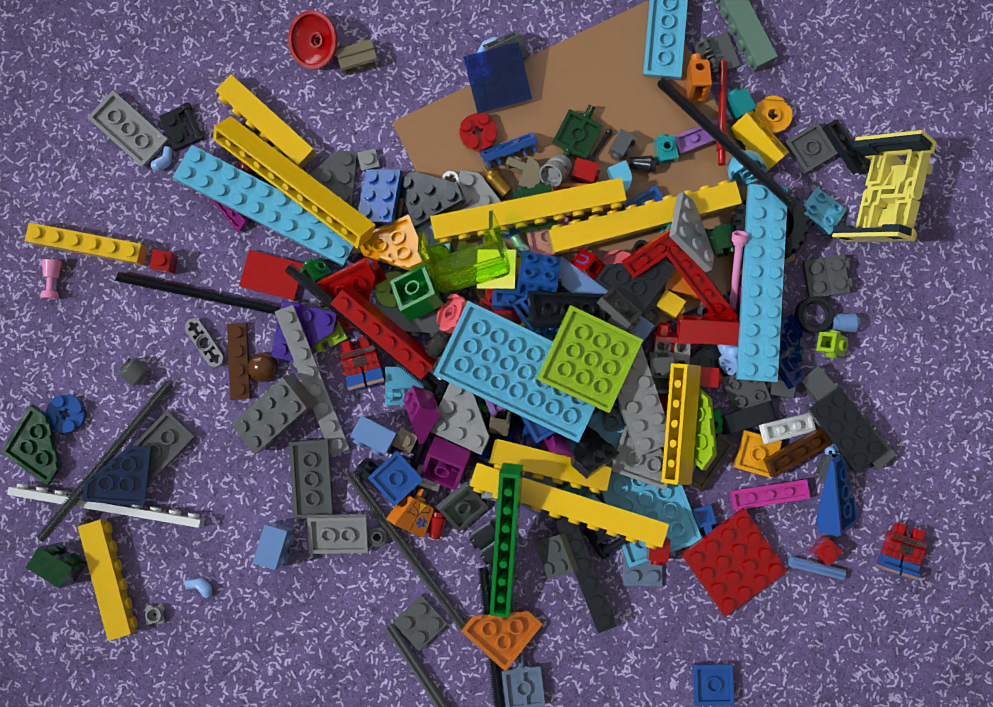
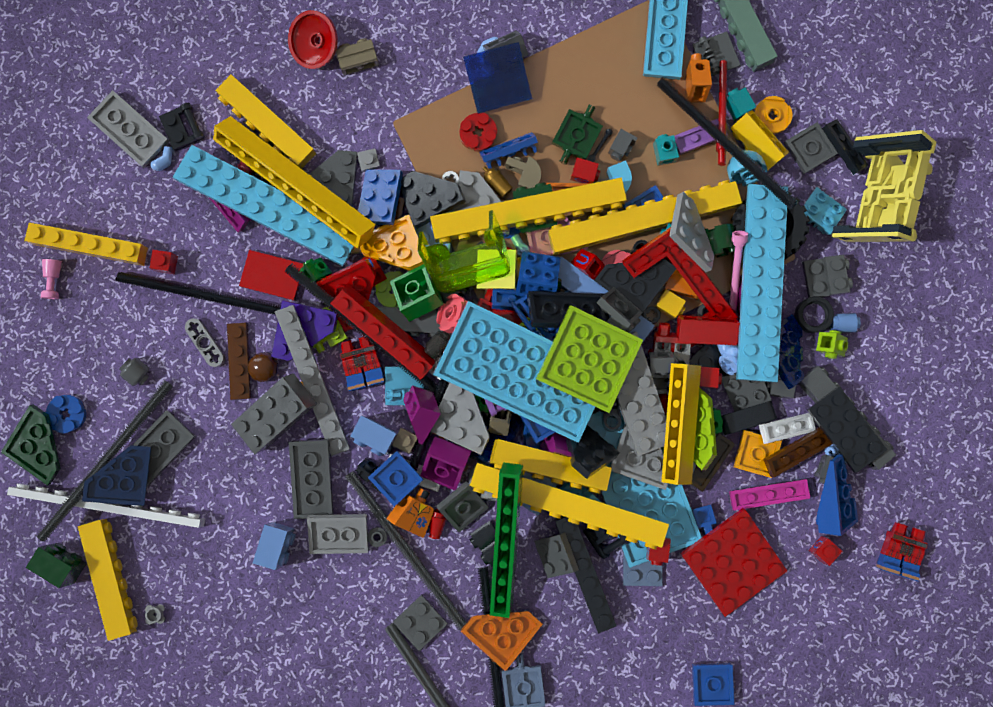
light blue arm [185,578,213,598] -> none
light grey wheel [539,154,572,188] -> none
black cone [629,155,657,174] -> none
medium blue axle [788,556,846,580] -> none

